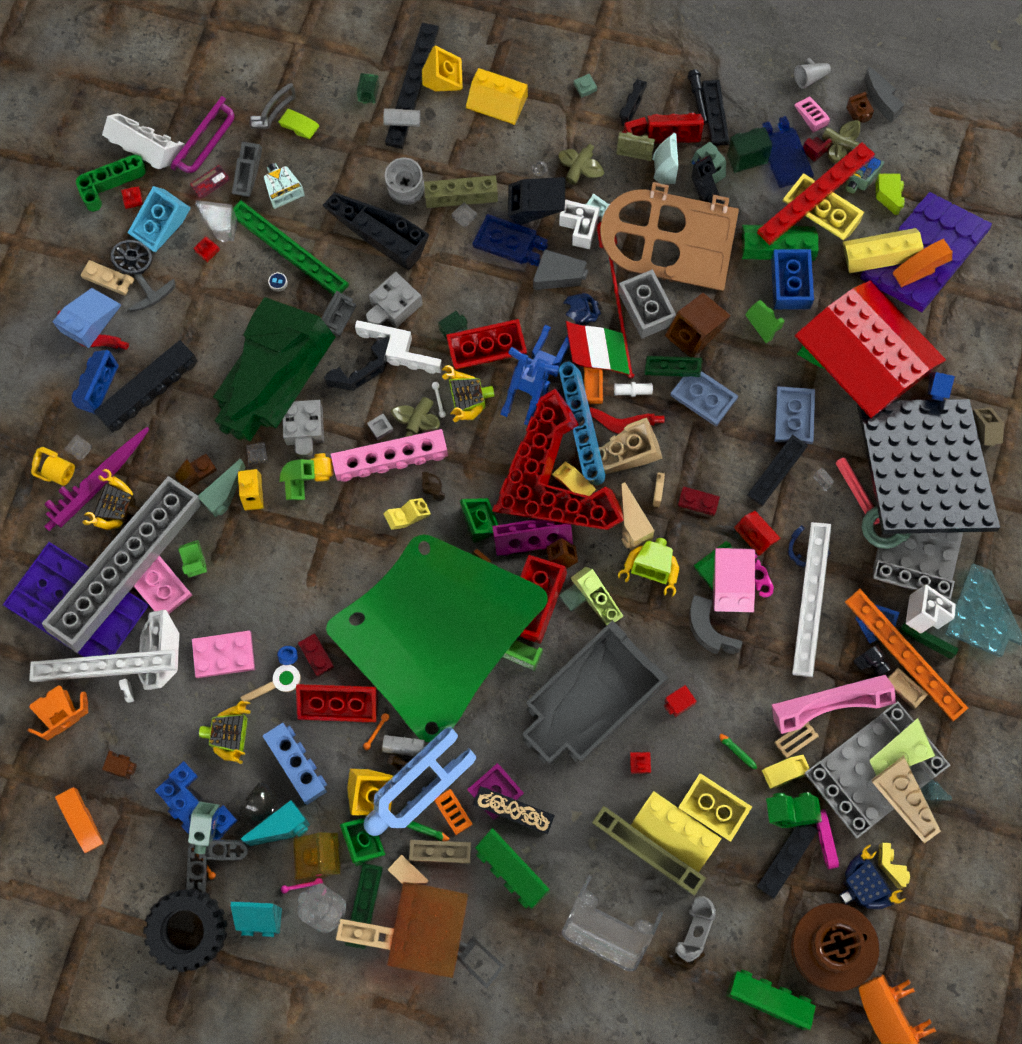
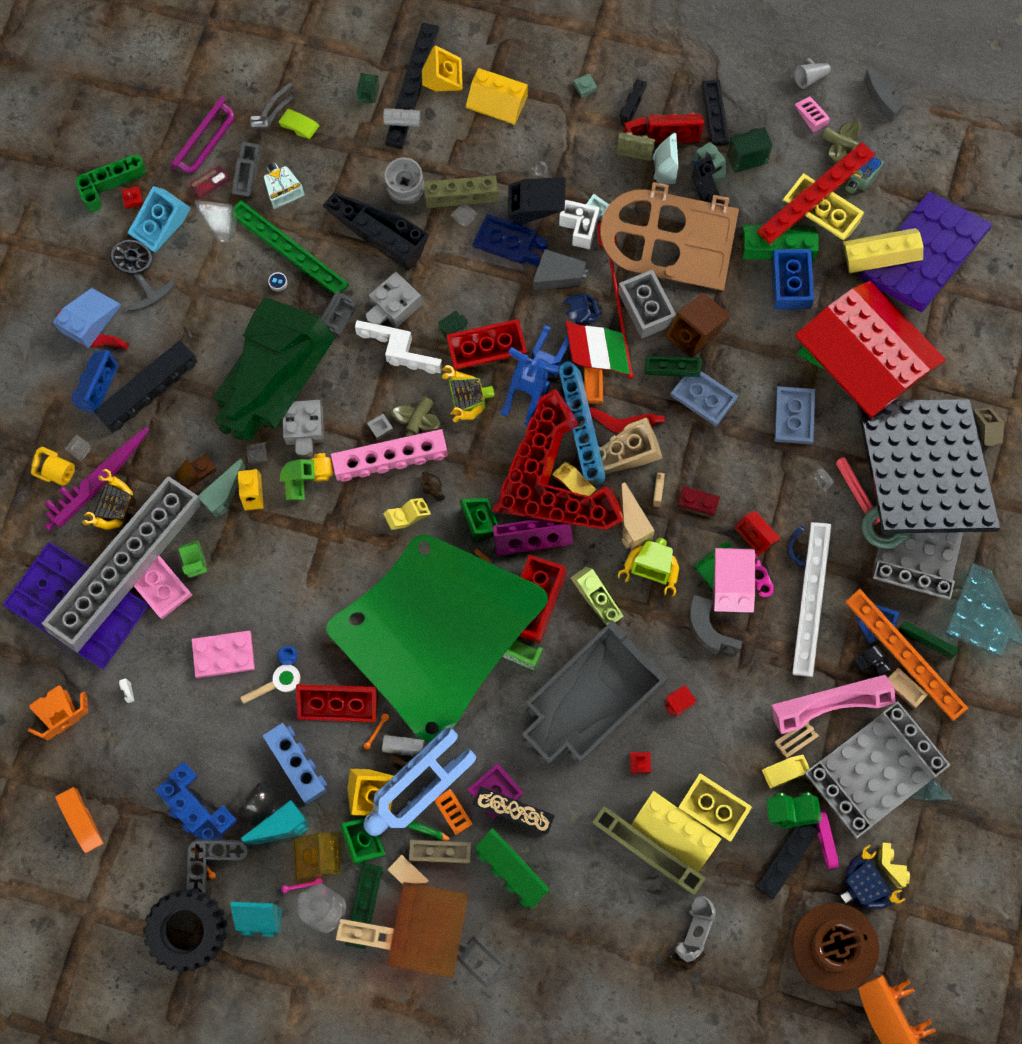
white tile [29,649,178,682] -> none
tan plate [81,260,134,296] -> none
white wedge [102,113,185,169] -> none
reddish brown brick [102,750,137,779] -> none
white wedge [138,610,179,690] -> none
sand green torso [188,801,220,854] -> none
red tile [193,236,220,262] -> none
torso [199,701,251,764] -> none
dark red plate [298,633,334,677] -> none
black slope [324,337,389,391] -> none
white hinge [432,382,446,418] -> none
reddish brown brick [546,538,578,569] -> none
olive plant [559,144,604,185] -> none
sand green plate [559,584,586,612] -> none
clear windscreen [562,875,663,971] -> none
white pin [614,382,653,397] -> none
black pin [687,69,708,124] -> none
green piece [719,734,757,769] -> none
green slope [726,969,816,1030] -> none
bright green slope [745,300,785,343] -> none
black tile [747,435,808,507] -> none
clear blue tile [761,116,814,188] -> none
dark red panel [802,137,832,162] -> none
reddish brown brick [846,91,874,123] -> none
yellowish green wing [869,718,935,776] -> none
tan wing [872,755,941,844] -> none
lime slope [875,174,905,215] -> none
orange slope [893,238,953,288] -> none
white brick [906,584,956,634] -> none
blue slope [928,372,955,401] -> none

